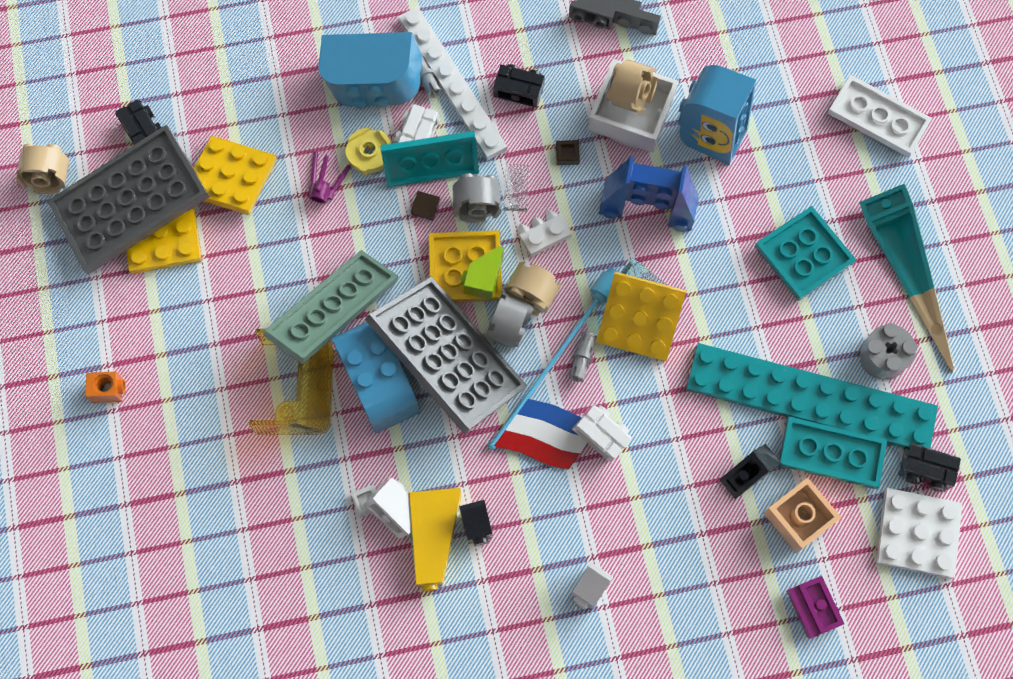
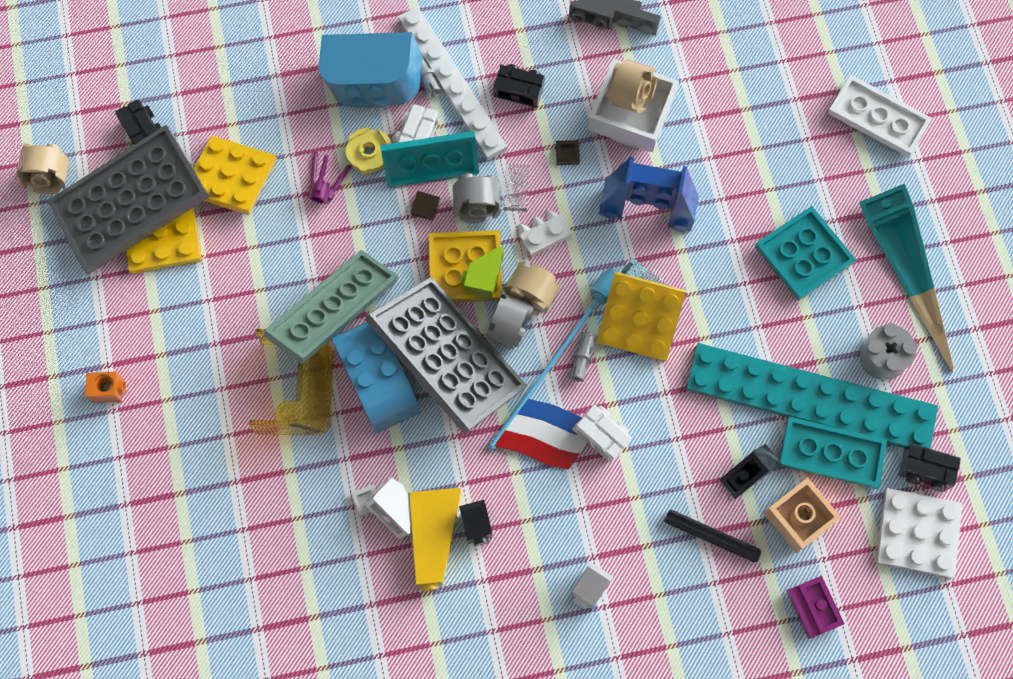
dark azure brick [678,65,756,165] -> none
none -> black axle [664,509,761,562]

